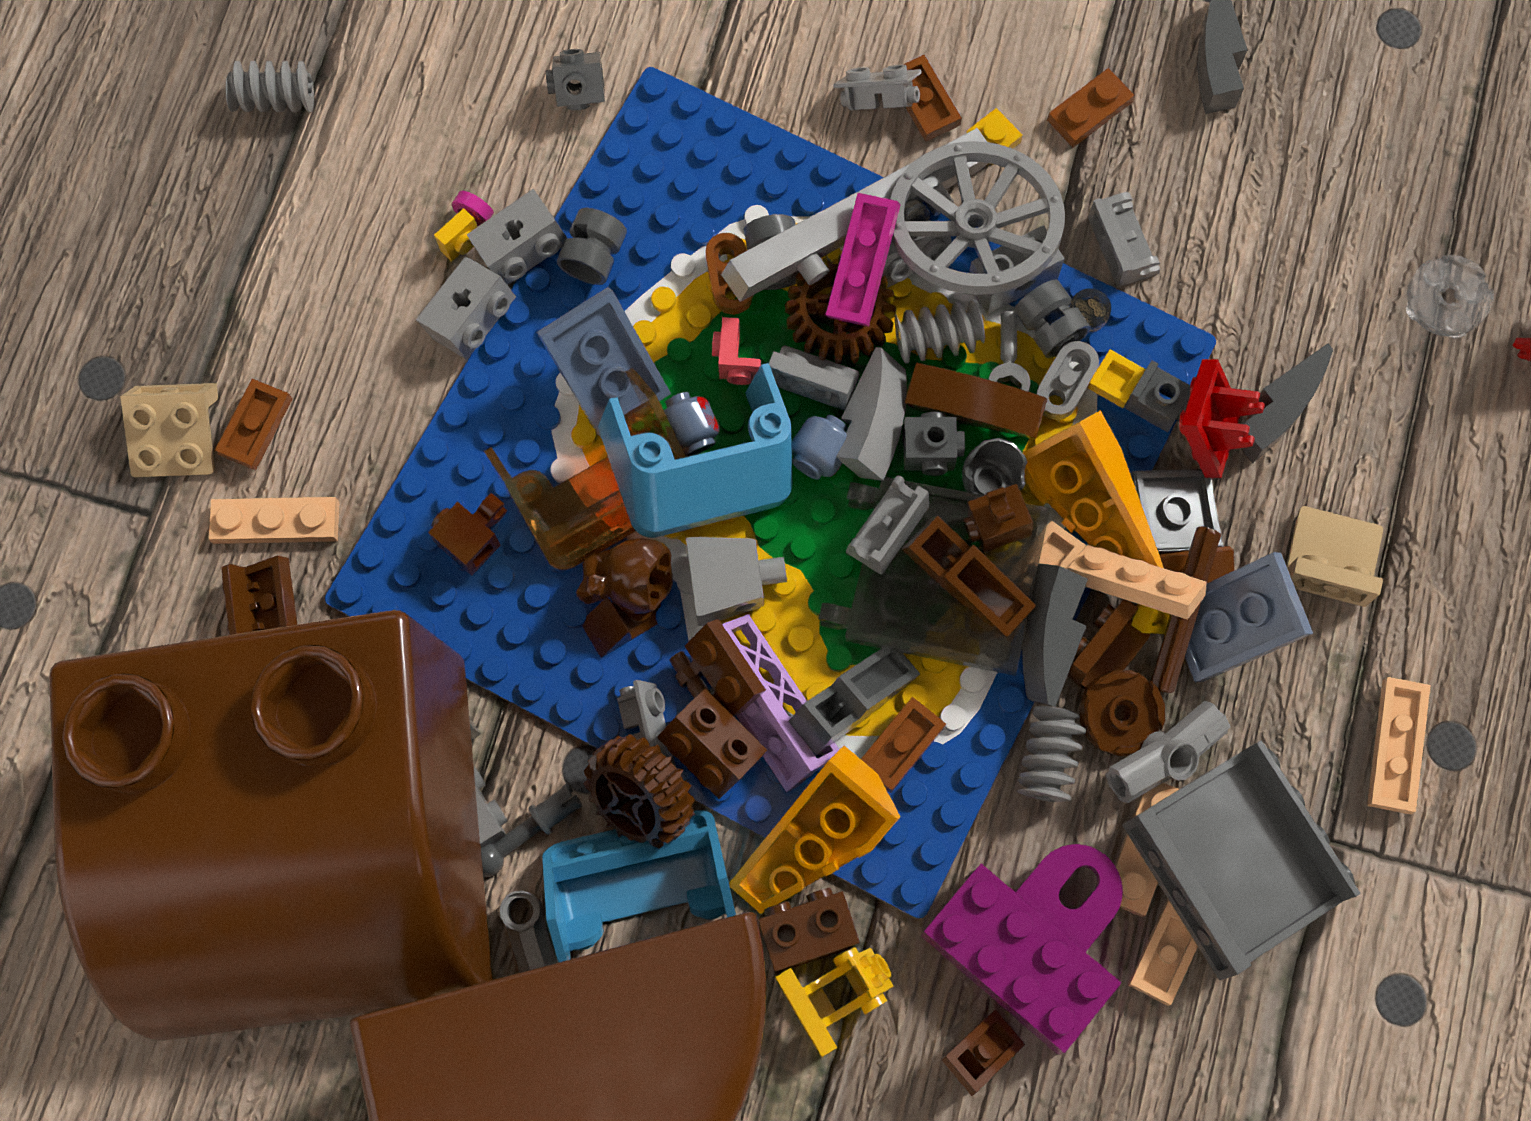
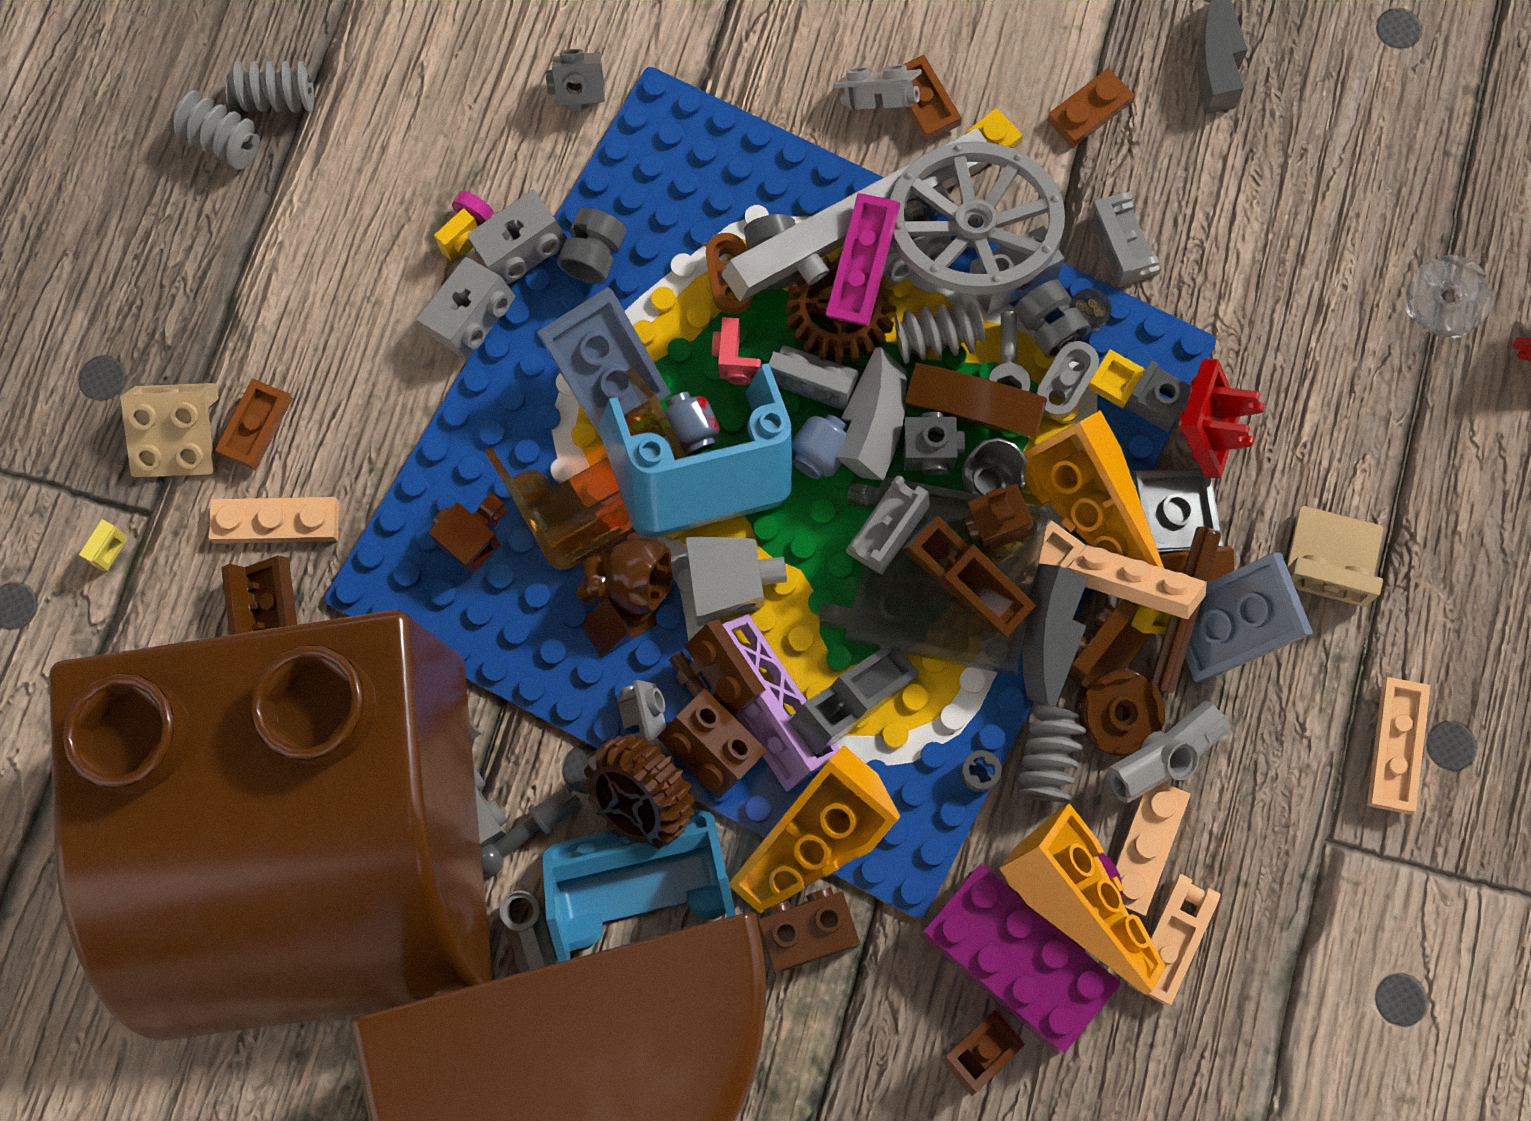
yellow tile [775,946,894,1058] -> none
dark orange plate [861,696,946,793] -> none
dark grey panel [1122,740,1361,980] -> none
dark grey slope [1240,343,1334,463] -> none
none -> light yellow tile [79,519,128,572]
none -> light grey piece [169,90,260,170]
none -> dark grey bush [961,750,1002,792]
none -> light orange wedge [999,803,1166,995]

